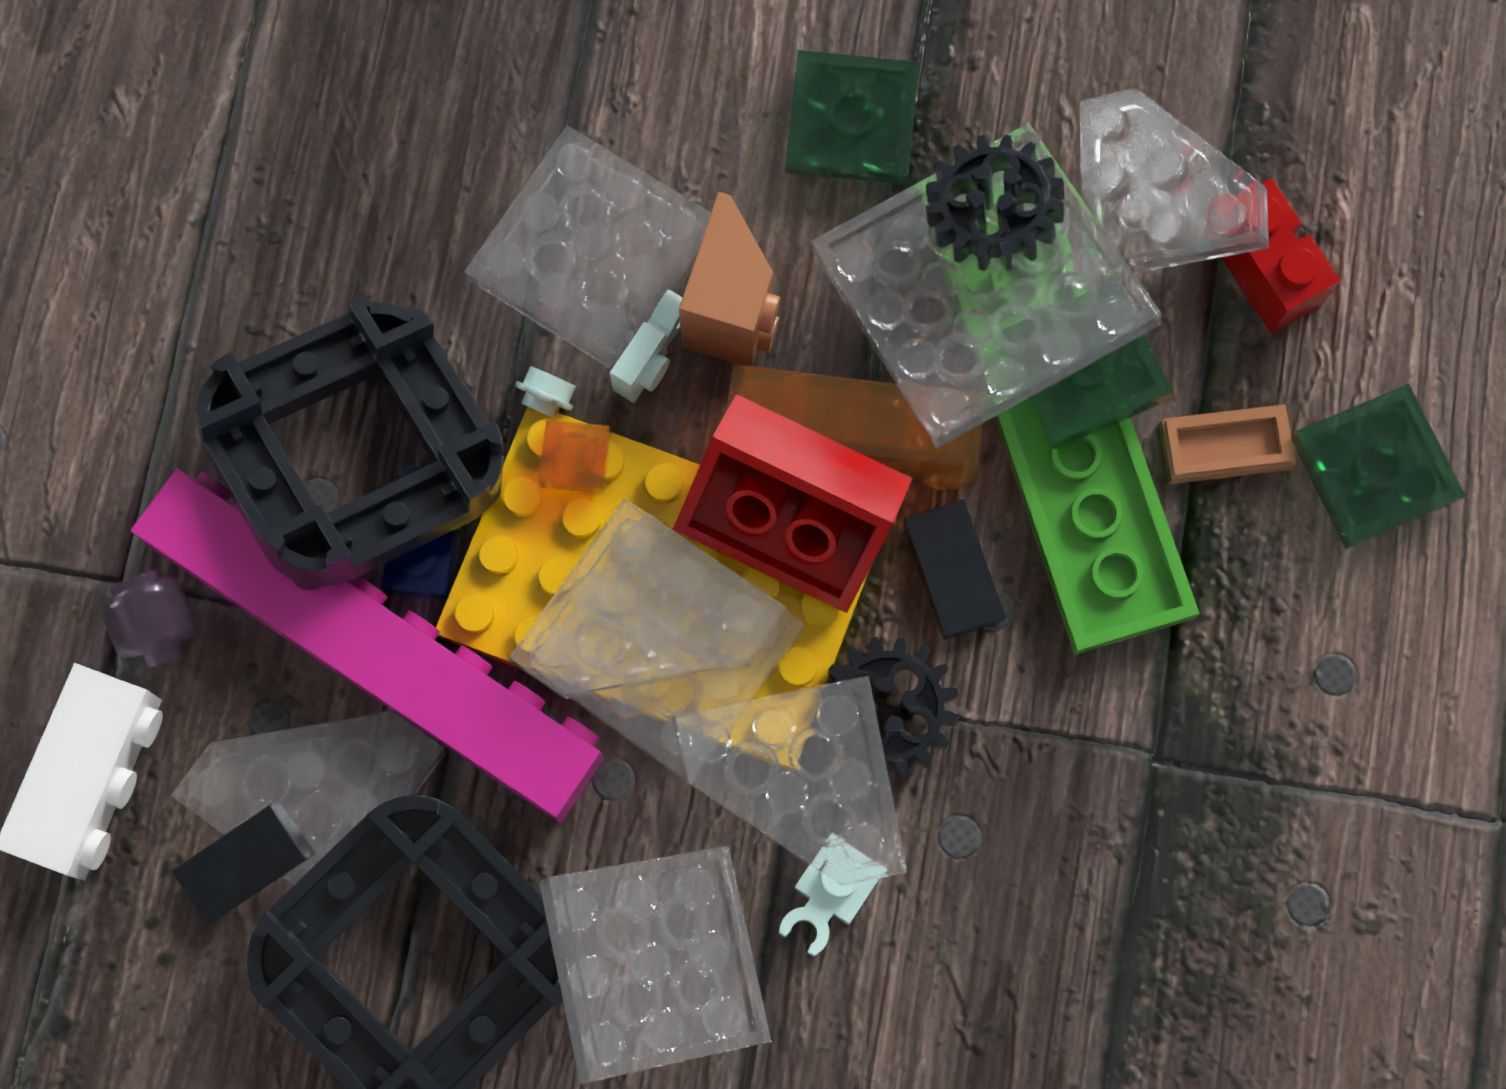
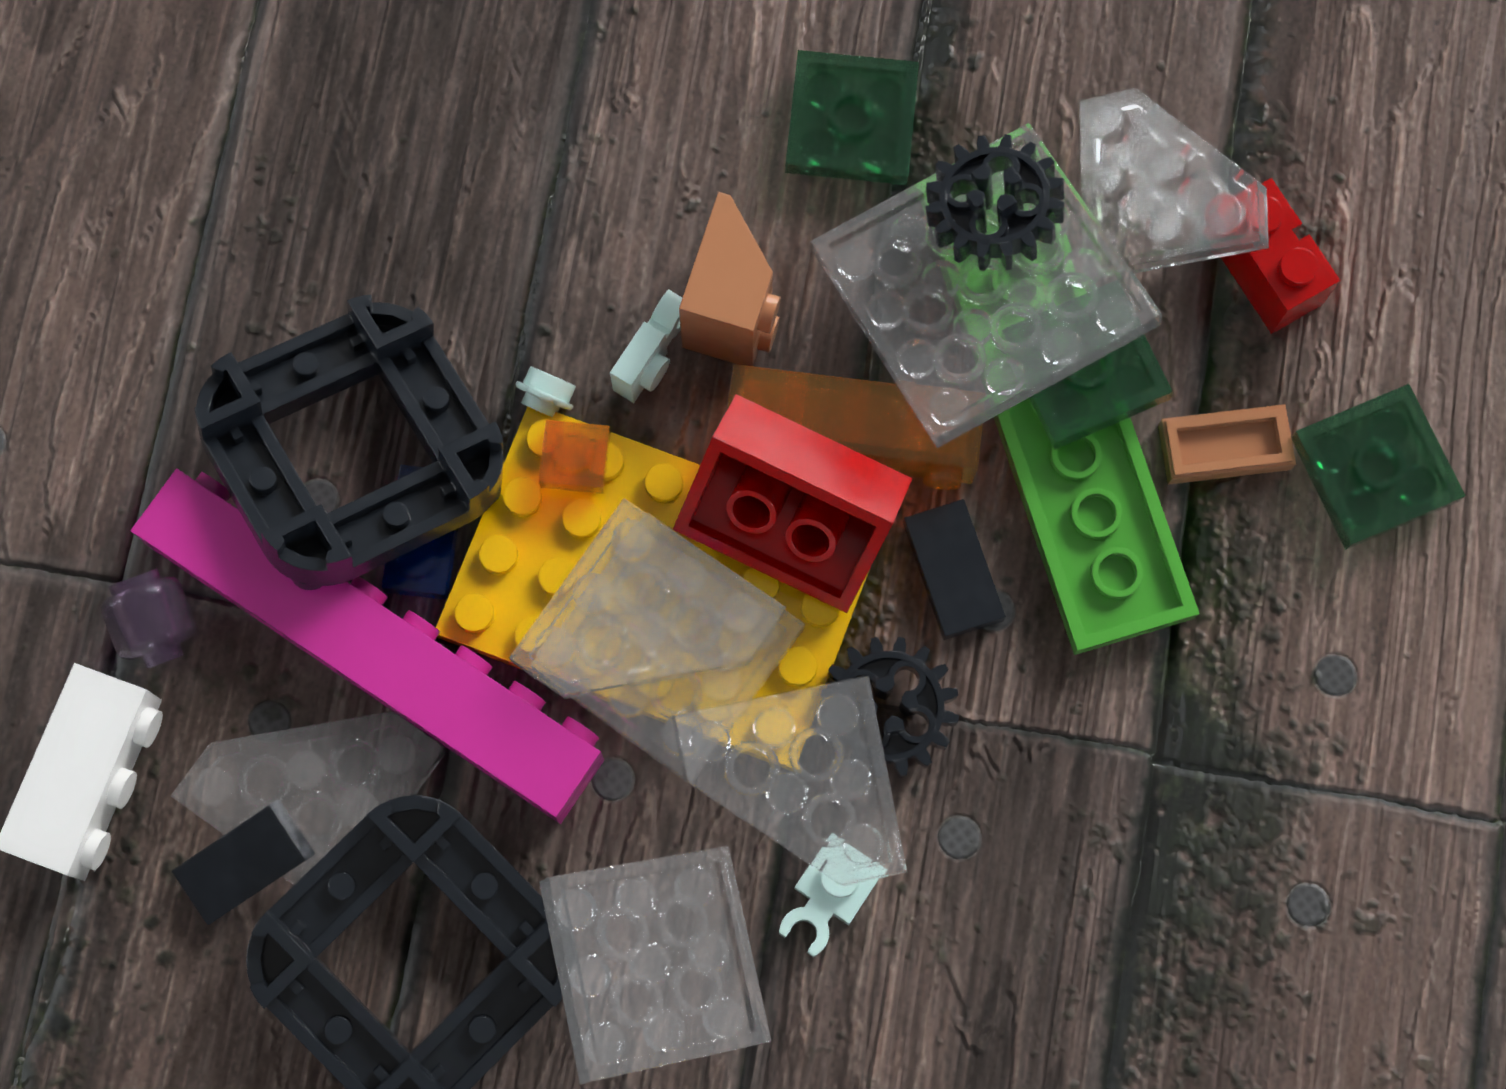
clear plate [464,125,711,370] -> none

